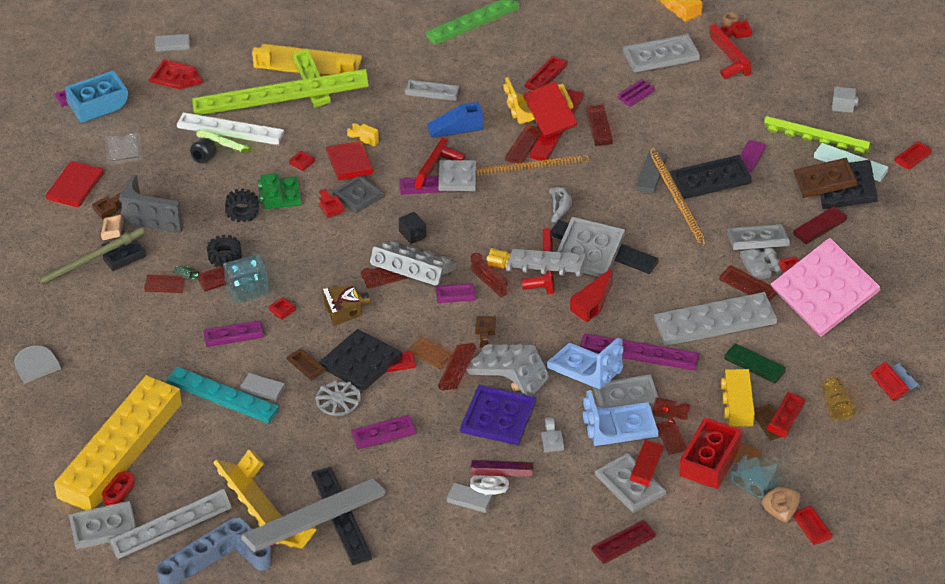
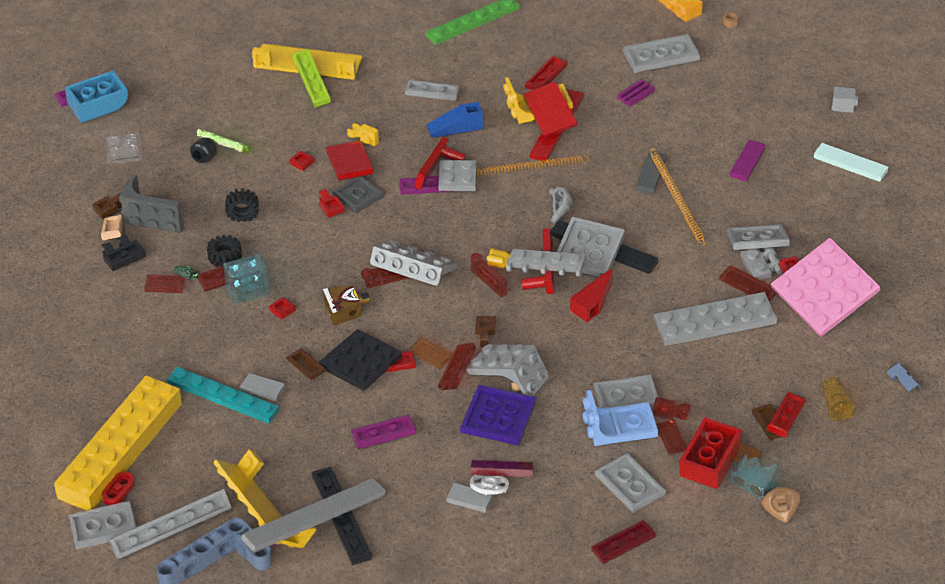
light grey tile [14,346,61,384] -> none
olive bar [40,227,145,284] -> none
red tile [46,161,104,208] -> none
red tile [148,59,203,90] -> none
light grey tile [155,34,190,51] -> none
white tile [177,112,284,145] -> none
lime plate [192,69,369,115] -> none
magenta tile [203,320,264,347] -> none
green plate [257,173,301,209] -> none
light grey wheel [316,380,361,416] -> none
black brick [398,212,426,244] -> none
magenta tile [436,283,476,303] -> none
clear red tile [505,124,541,165] -> none
light grey plate [541,417,564,452] -> none
light blue bracket [547,338,623,389] -> none
magenta tile [580,333,699,371] -> none
clear red plate [586,105,613,146] -> none
red tile [629,439,664,487] -> none
black plate [670,155,752,199] -> none
red piece [709,24,752,79] -> none
red plate [720,21,752,39] -> none
yellow brick [721,369,754,427] -> none
dark green tile [724,343,786,384] -> none
lime plate [764,116,871,155] -> none
reddish brown tile [793,158,857,198] -> none
dark red tile [793,206,847,245] -> none
red tile [793,506,832,546] -> none
black plate [820,160,878,209] -> none
red tile [870,361,909,402] -> none
red tile [895,141,932,170] -> none

